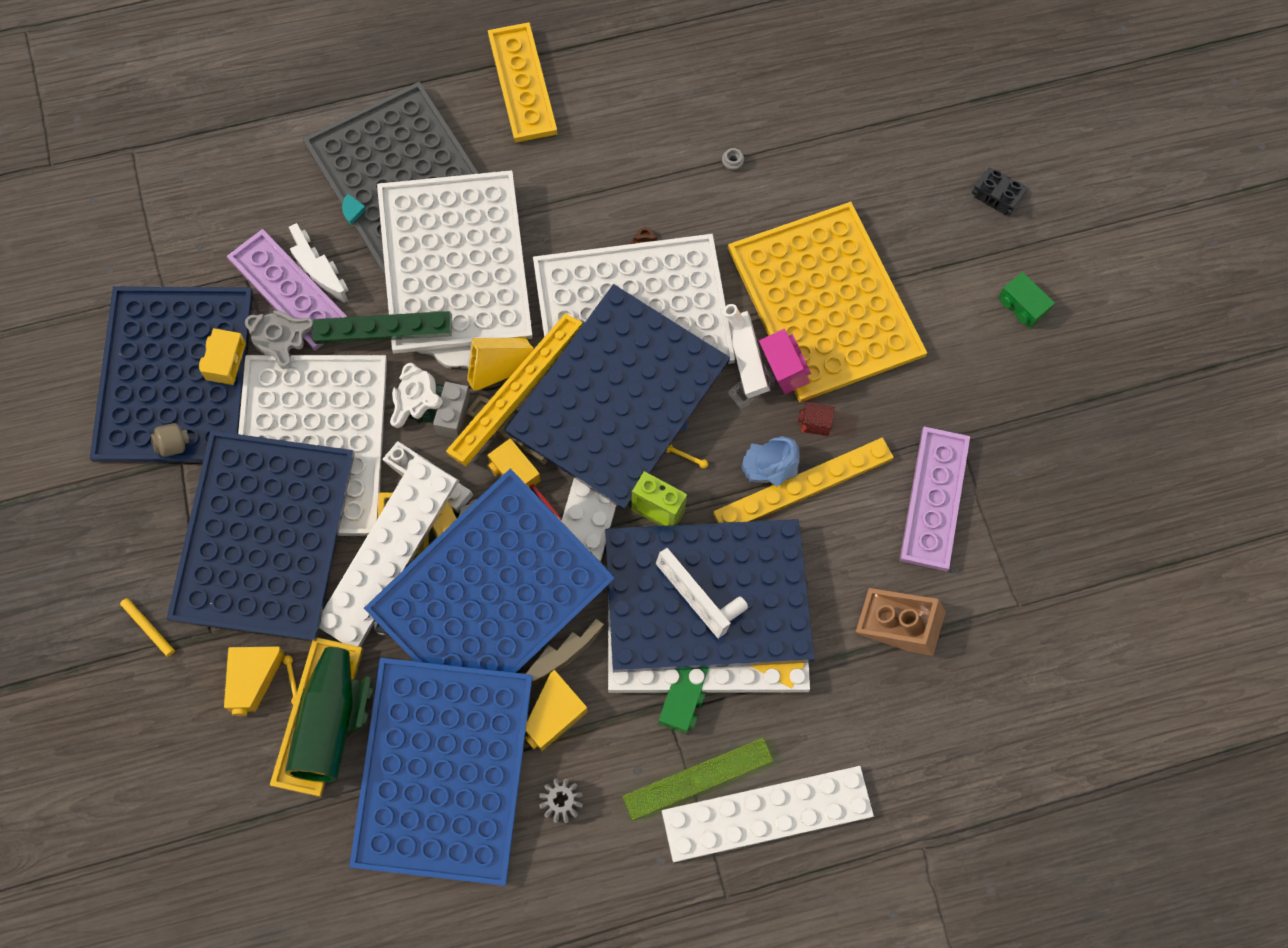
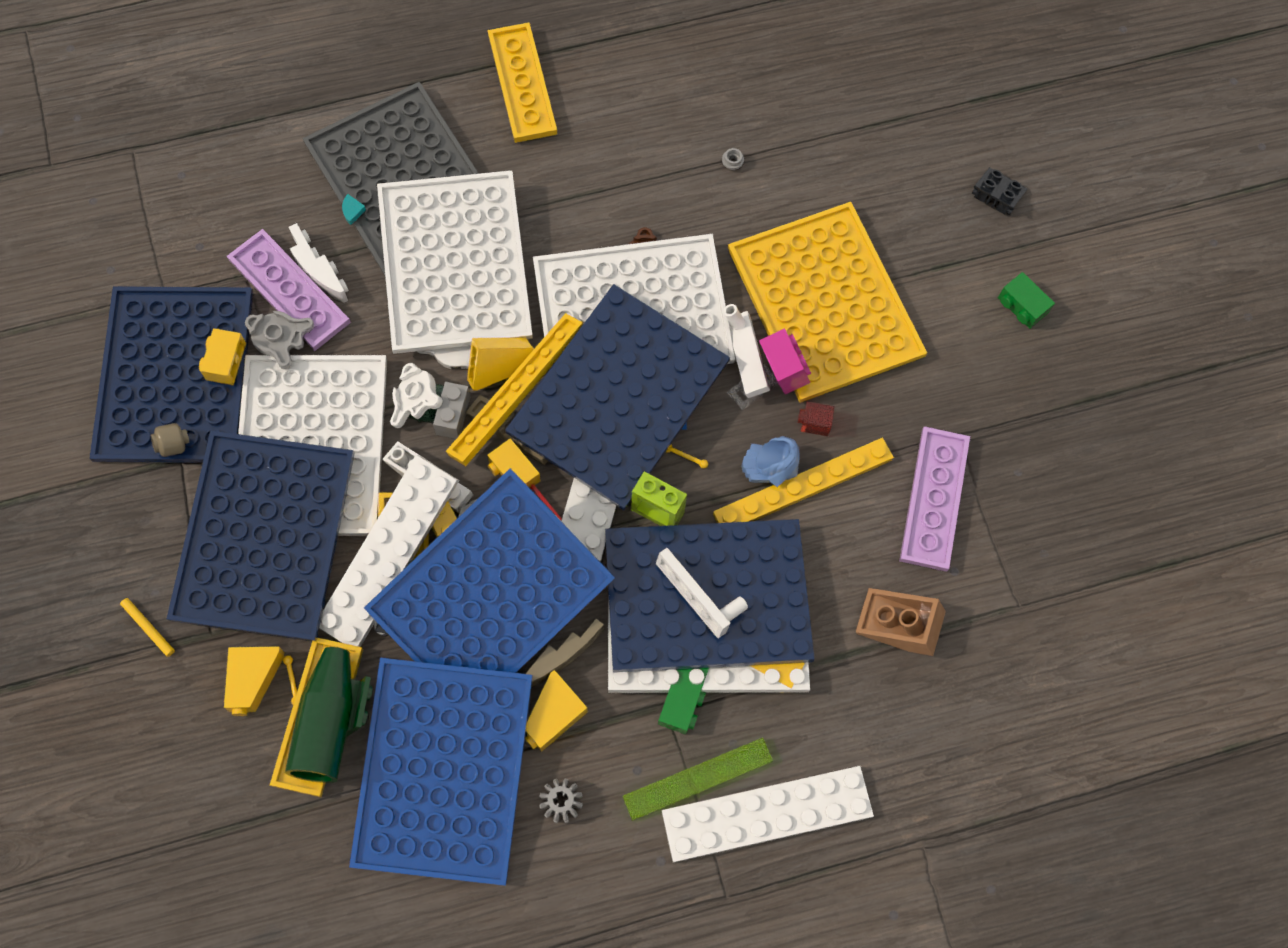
dark green plate [312,311,452,344] -> none

